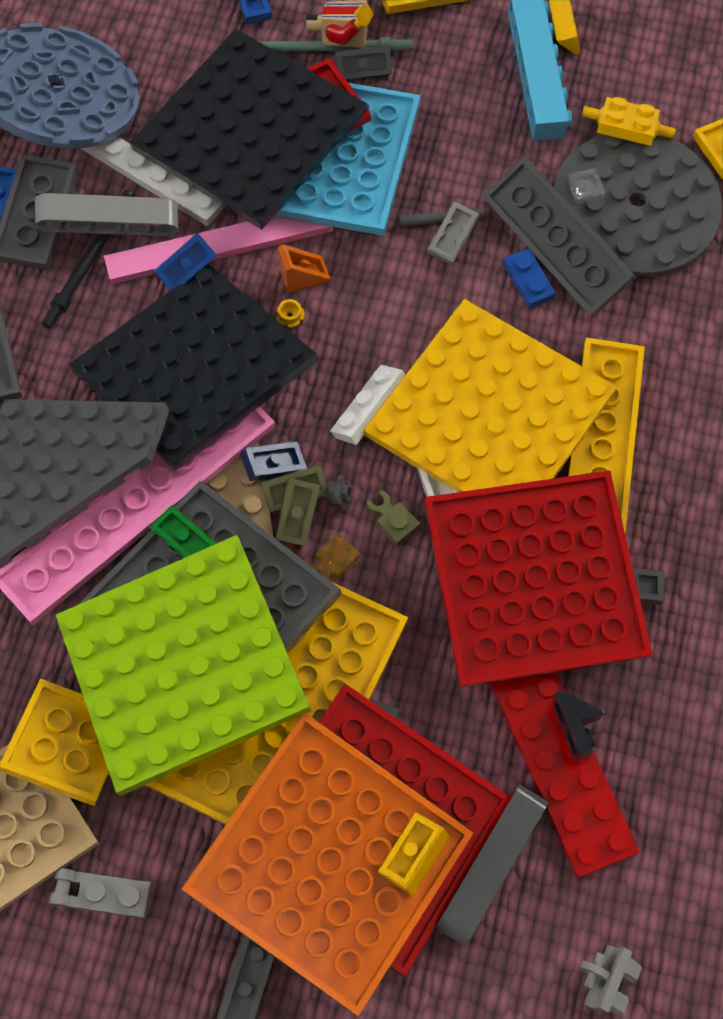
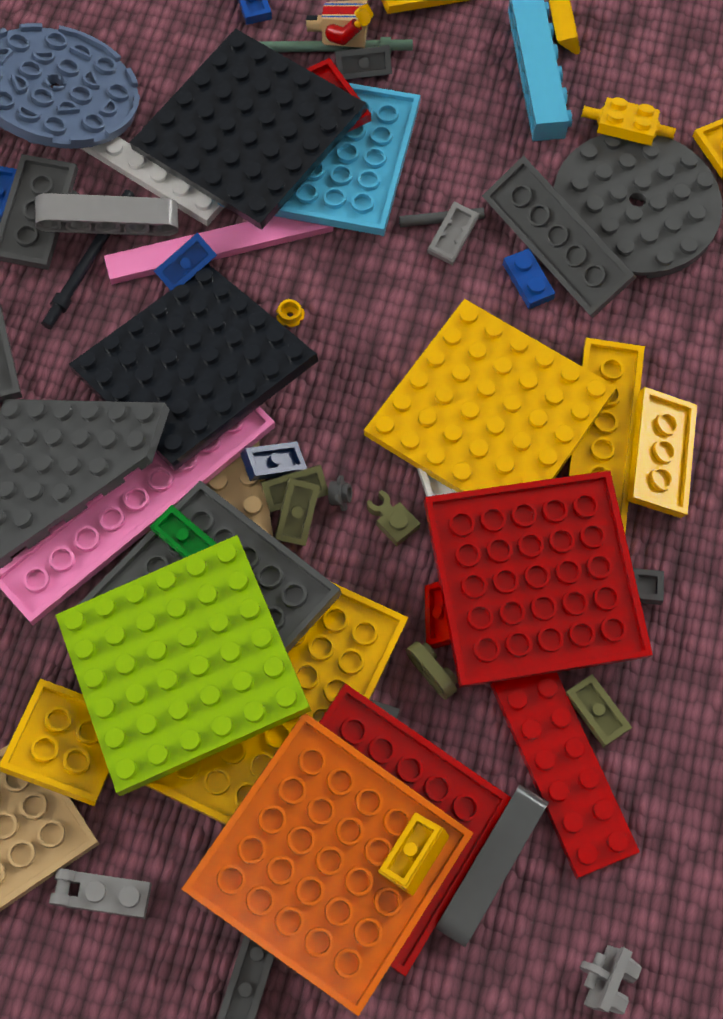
orange slope [278,244,331,293] -> none
clear yellow plate [310,533,360,579] -> none
white plate [330,365,405,445] -> none
black slope [551,691,605,764] -> none
clear plate [567,168,605,204] -> none
none -> olive plate [405,641,458,700]
none -> red plate [425,581,451,649]
none -> olive plate [566,674,632,748]
none -> yellow plate [627,387,697,518]

